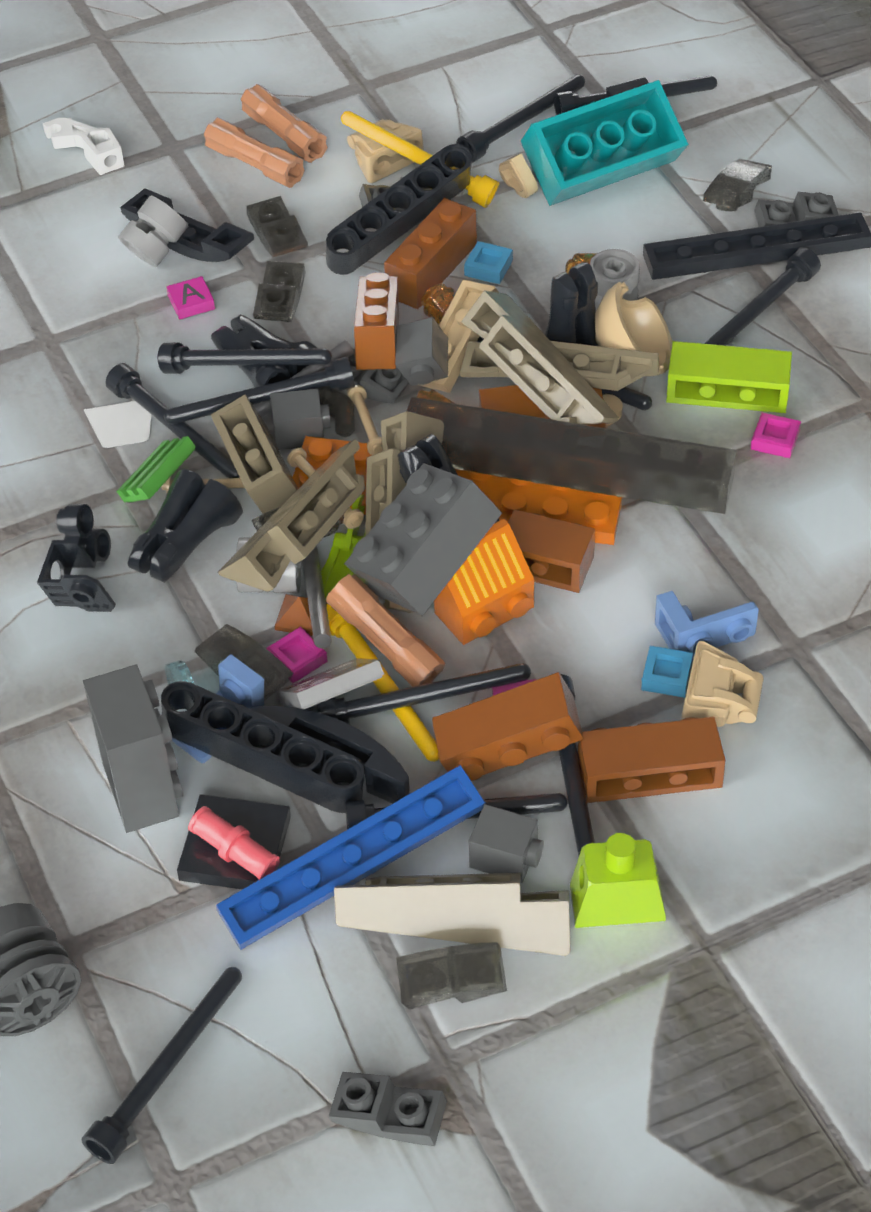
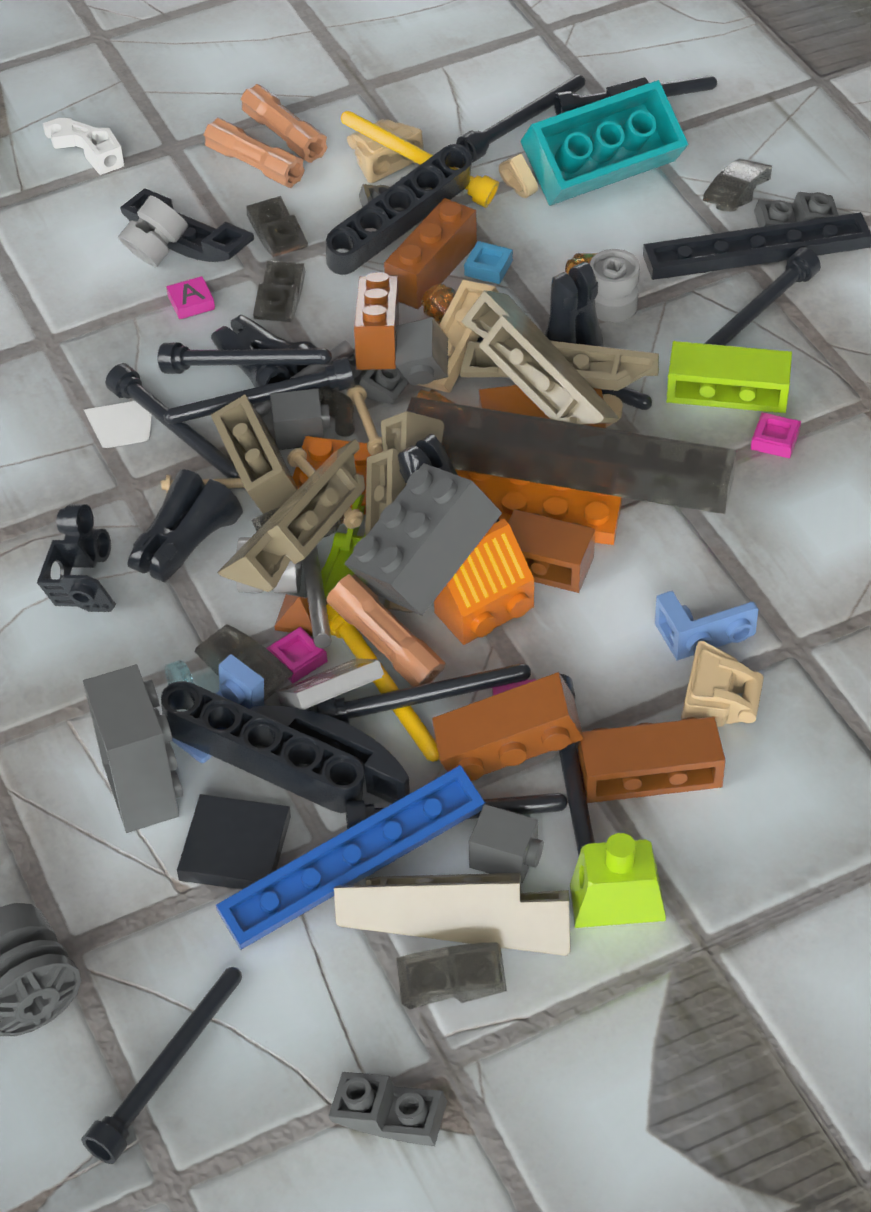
bright green tile [116,436,196,503] -> none
coral pin [188,806,280,880] -> none
tan cylinder [595,282,673,375] -> none
dark azure plate [641,646,693,698] -> none

